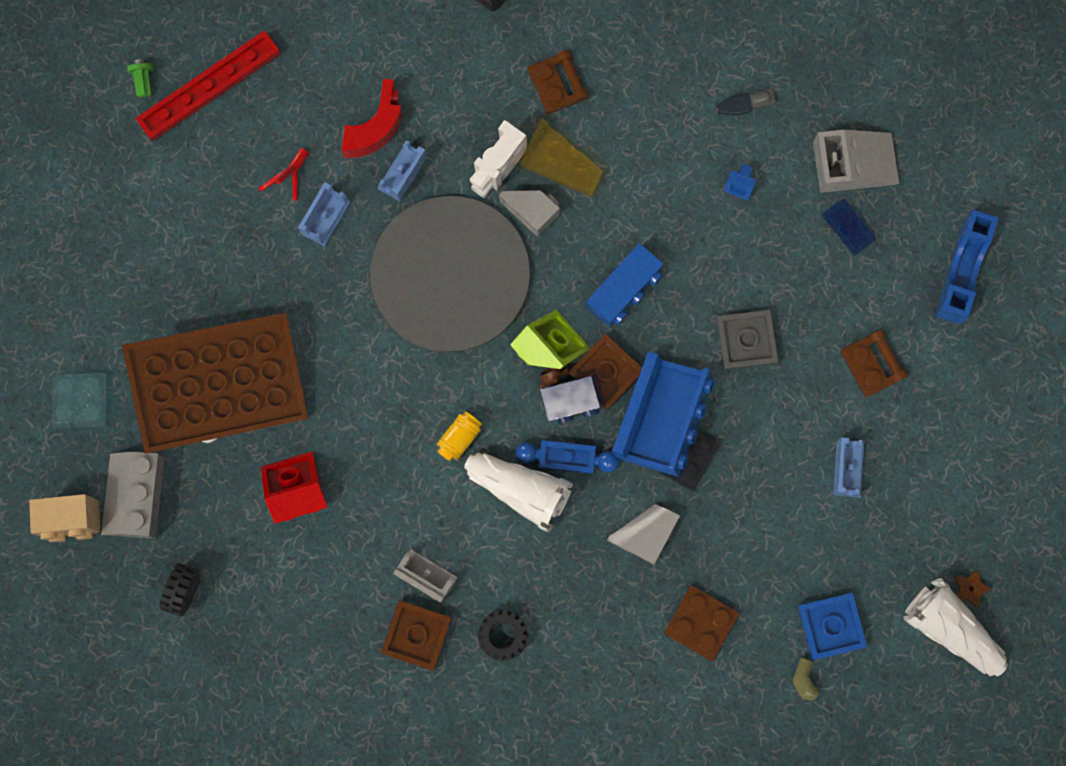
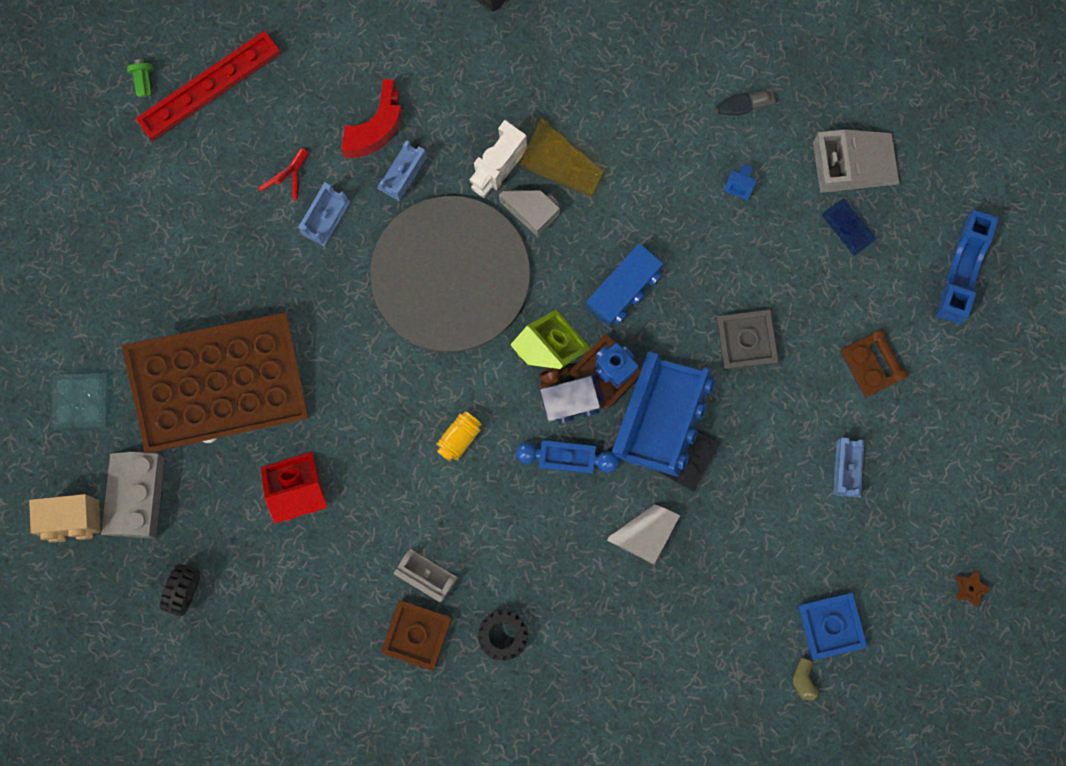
white cone [464,452,573,532] -> none
reddish brown plate [527,50,590,115] -> none
reddish brown plate [663,585,739,662] -> none
white cone [903,578,1008,676] -> none
none -> blue brick [595,343,639,390]

